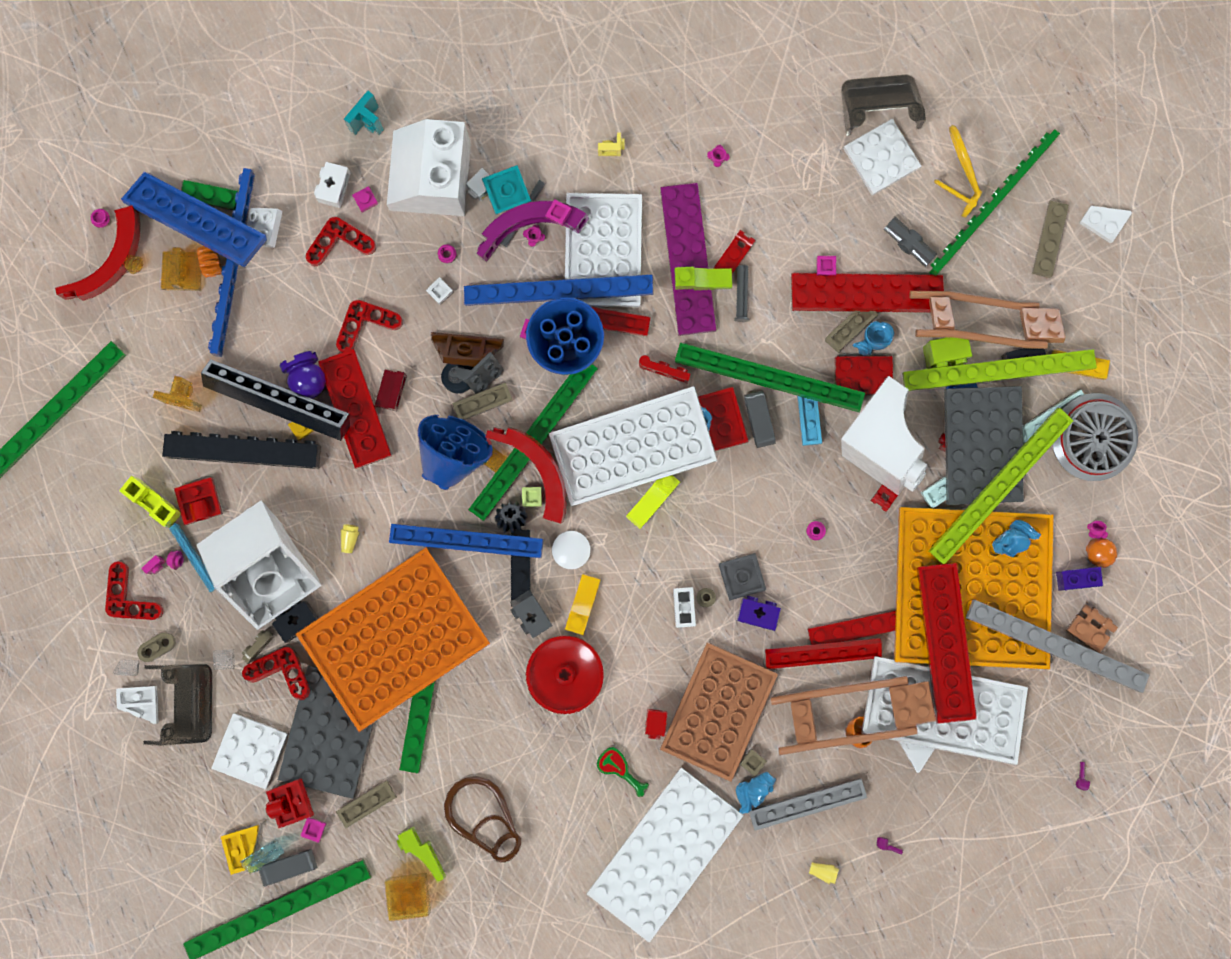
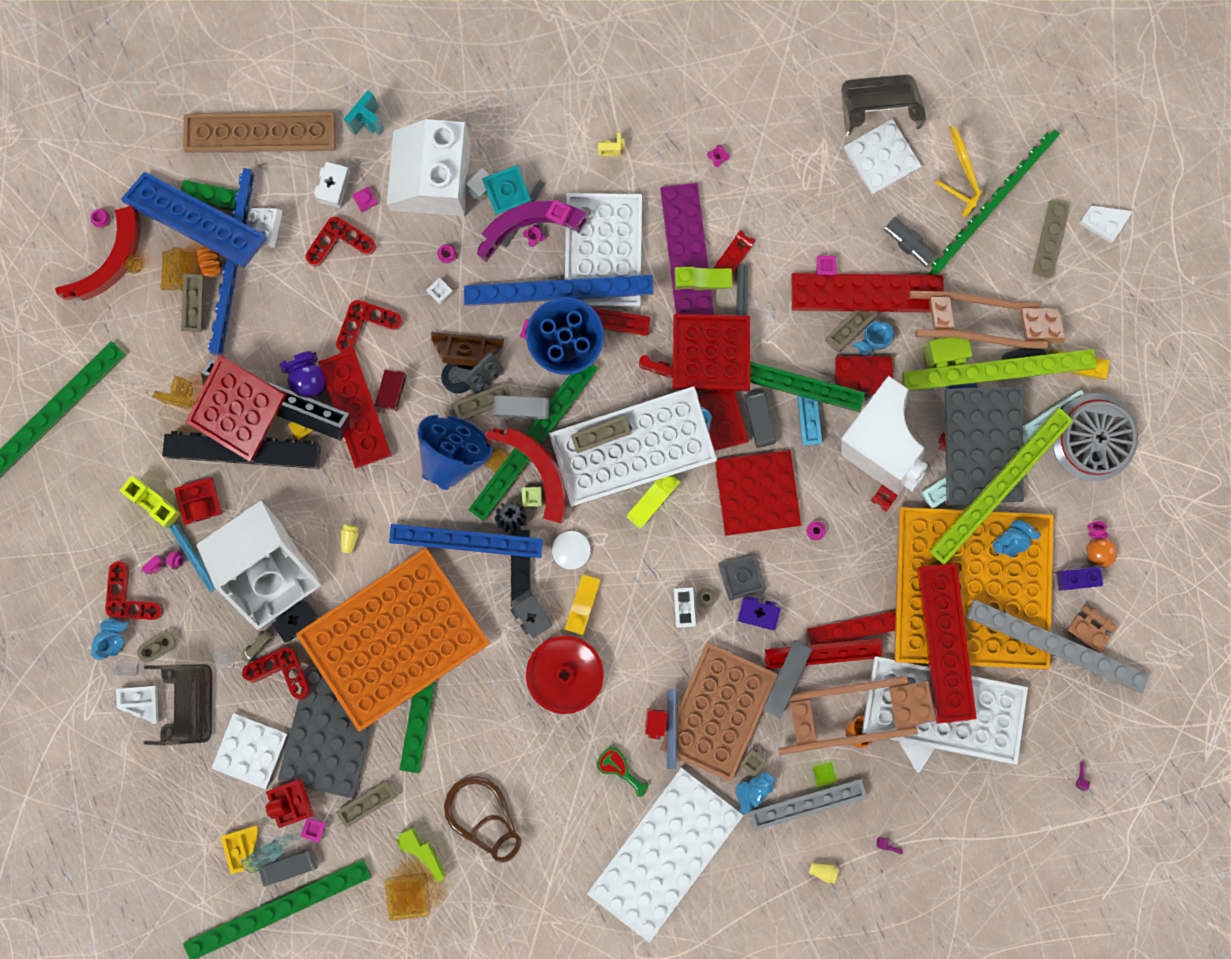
none -> dark azure hair [91,618,129,660]
none -> dark tan plate [181,274,203,332]
none -> medium nougat plate [183,112,335,153]
none -> plate [185,355,287,461]
none -> light grey beam [493,396,550,419]
none -> dark tan plate [571,416,632,453]
none -> sand blue piece [667,690,677,769]
none -> red plate [672,314,750,391]
none -> red plate [715,450,801,536]
none -> dark grey tile [763,640,813,719]
none -> clear neon green plate [812,763,837,787]

